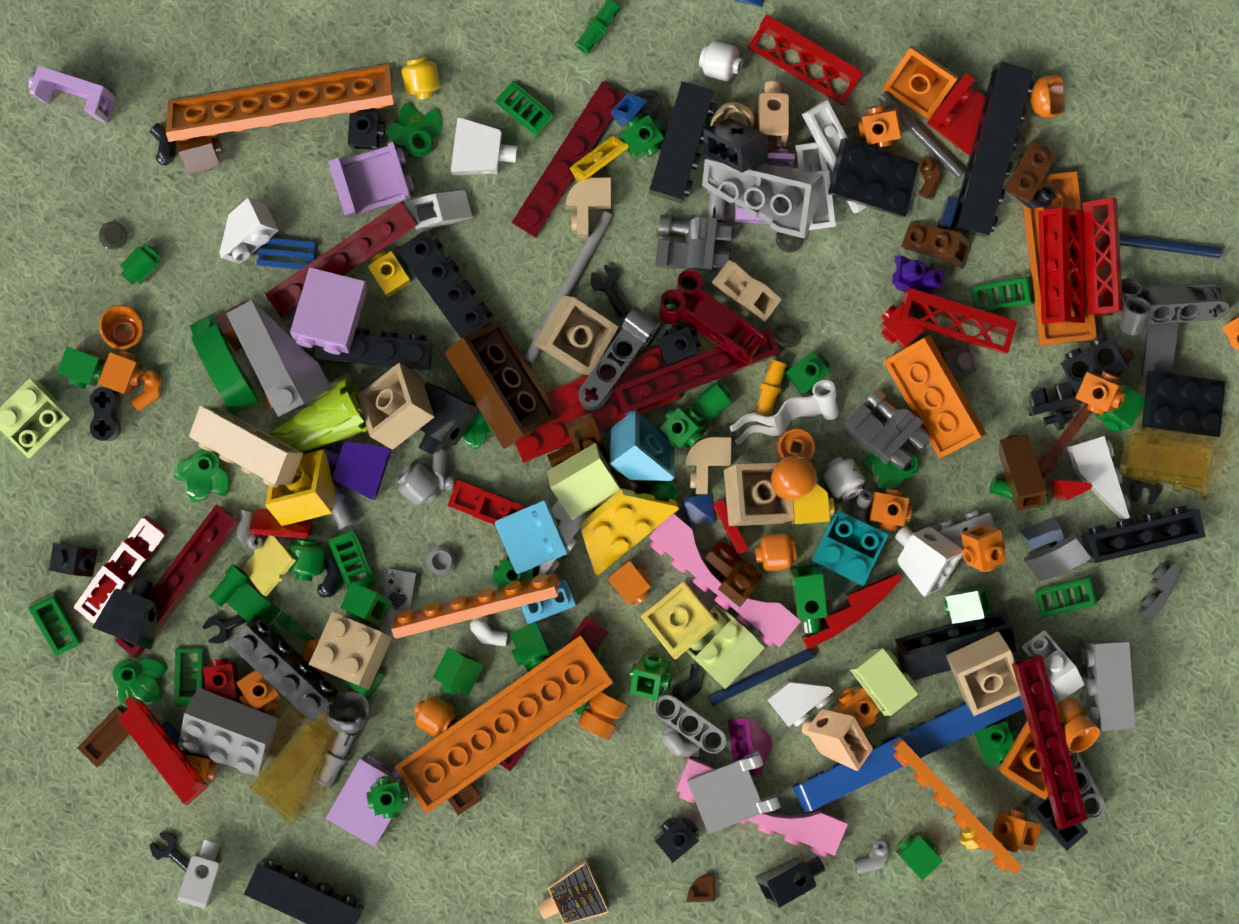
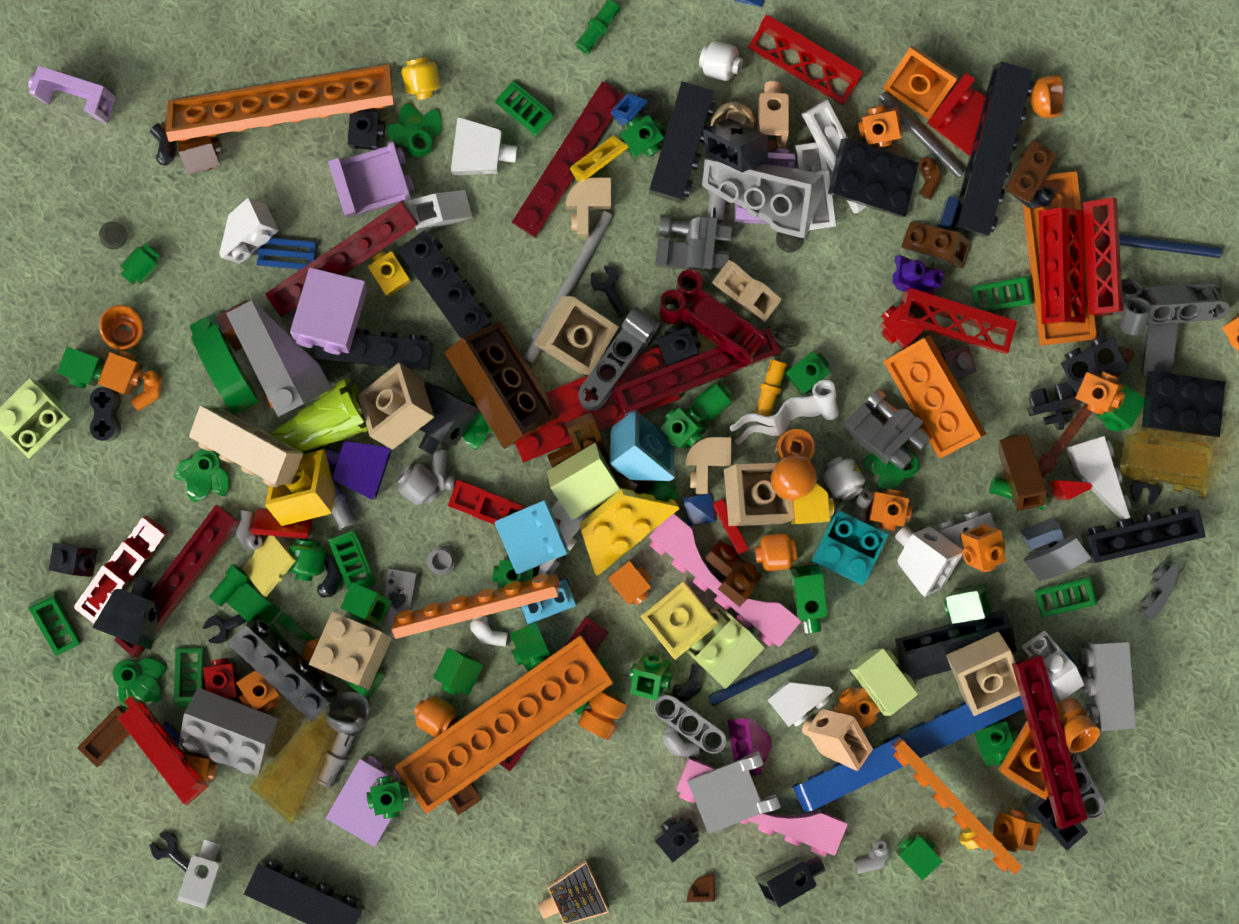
red slope [802,573,902,649] -> none

